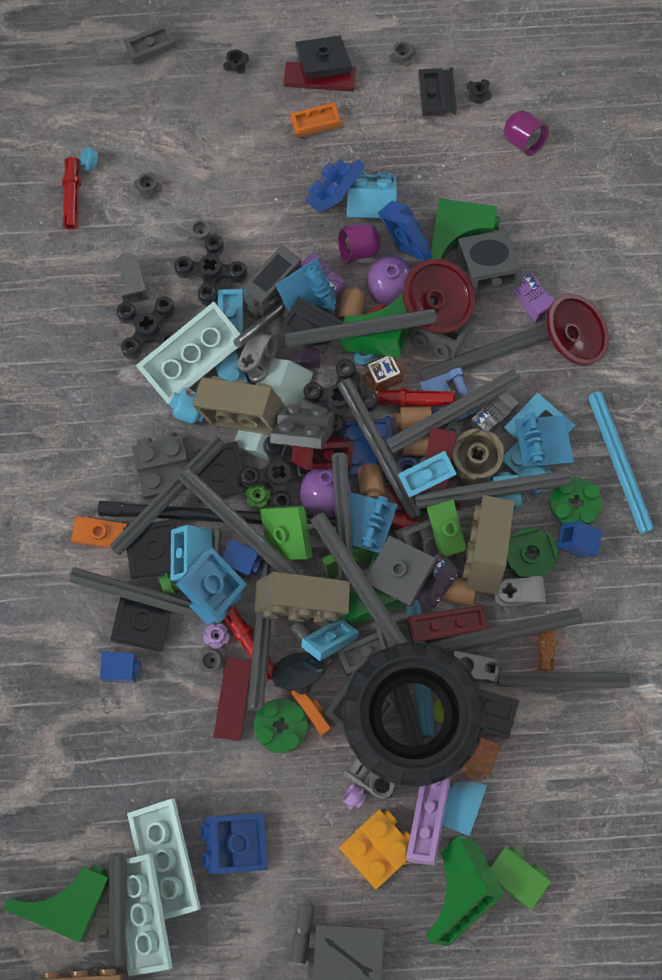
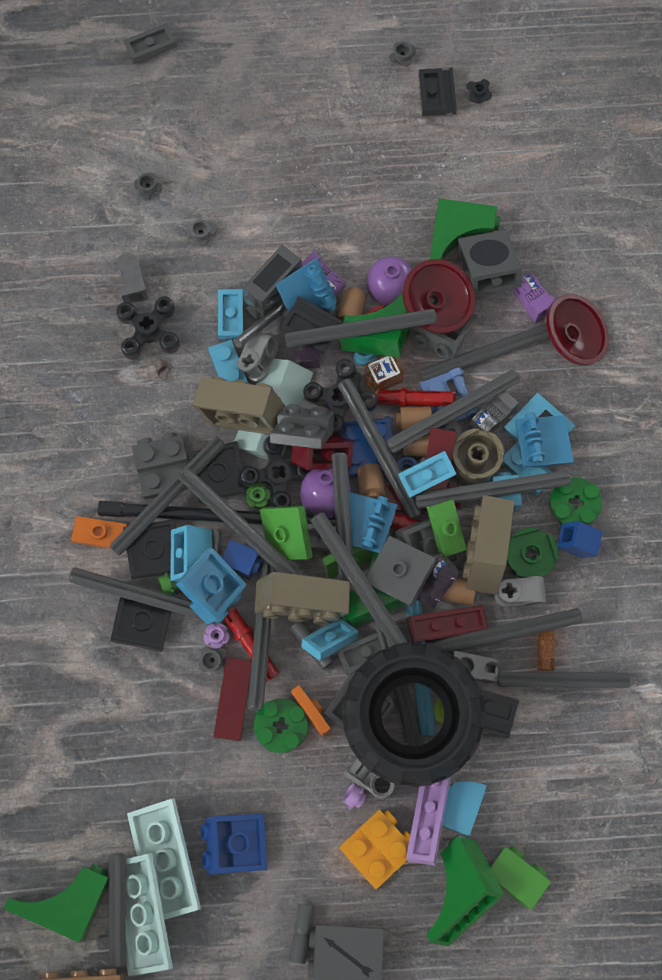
red pin [62,157,81,230] -> none
medium azure plate [80,146,97,171] -> none
blue brick [100,652,141,684] -> none
light aqua slope [136,302,240,405] -> none
medium azure head [169,388,203,425] -> none
black gear [174,234,248,306] -> none
black plate [223,49,249,74] -> none
black dish [272,652,325,694] -> none
dark red tile [284,62,356,92] -> none
orange plate [289,102,342,138] -> none
black plate [295,35,352,79] -> none
blue plate [305,159,366,213] -> none
magenta helmet [338,223,381,264] -> none
medium azure slope [347,171,397,218] -> none
blue plate [378,201,432,261] -> none
clear orange brick [462,737,501,780] -> none
magenta helmet [504,110,549,156] -> none
medium azure axle [588,391,654,534] -> none

